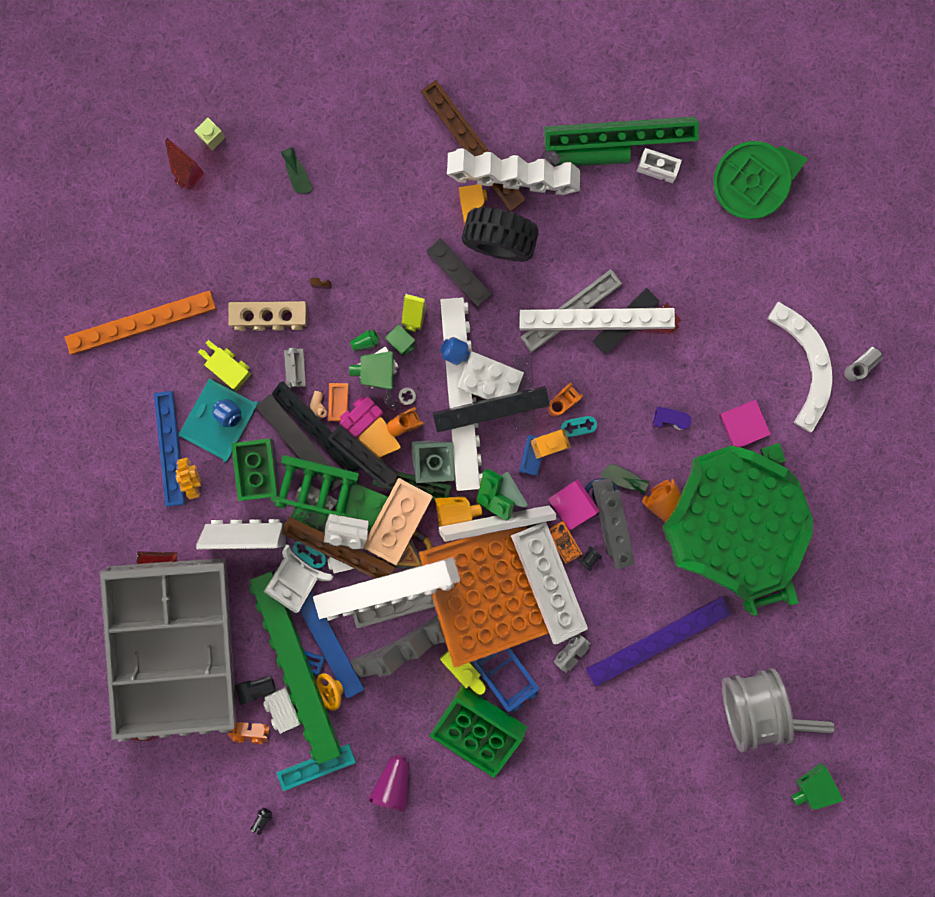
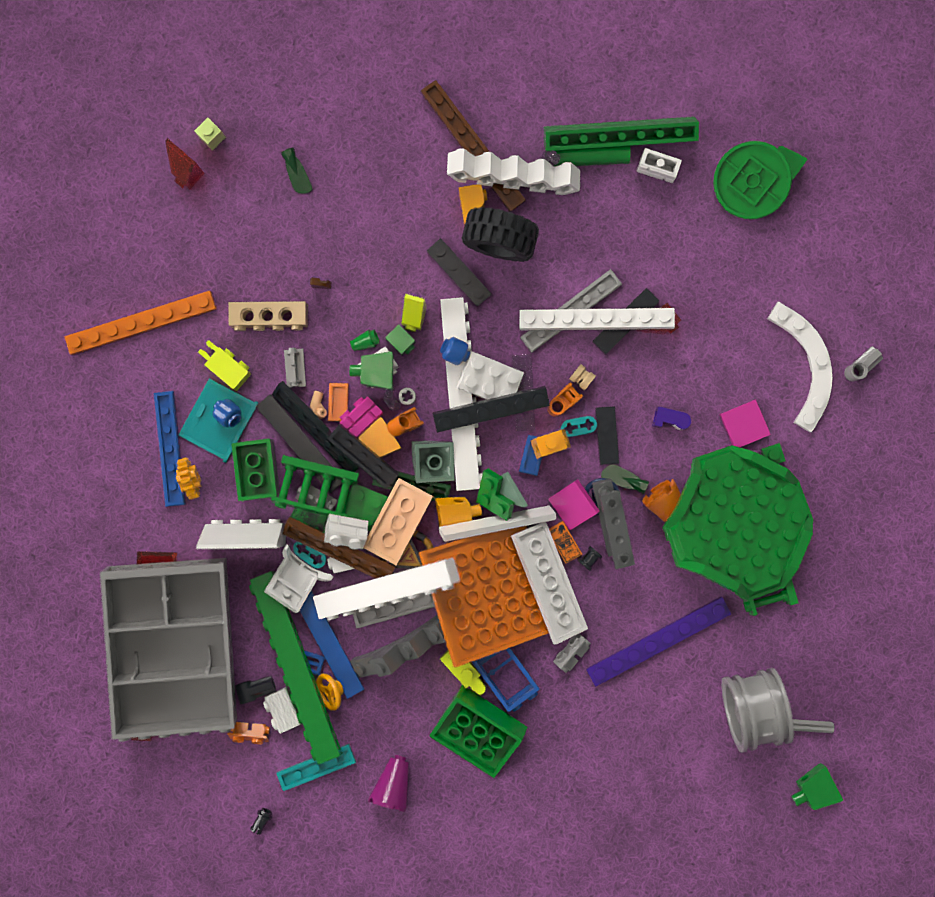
none -> tan wheel [569,364,596,390]
none -> black tile [595,406,619,465]

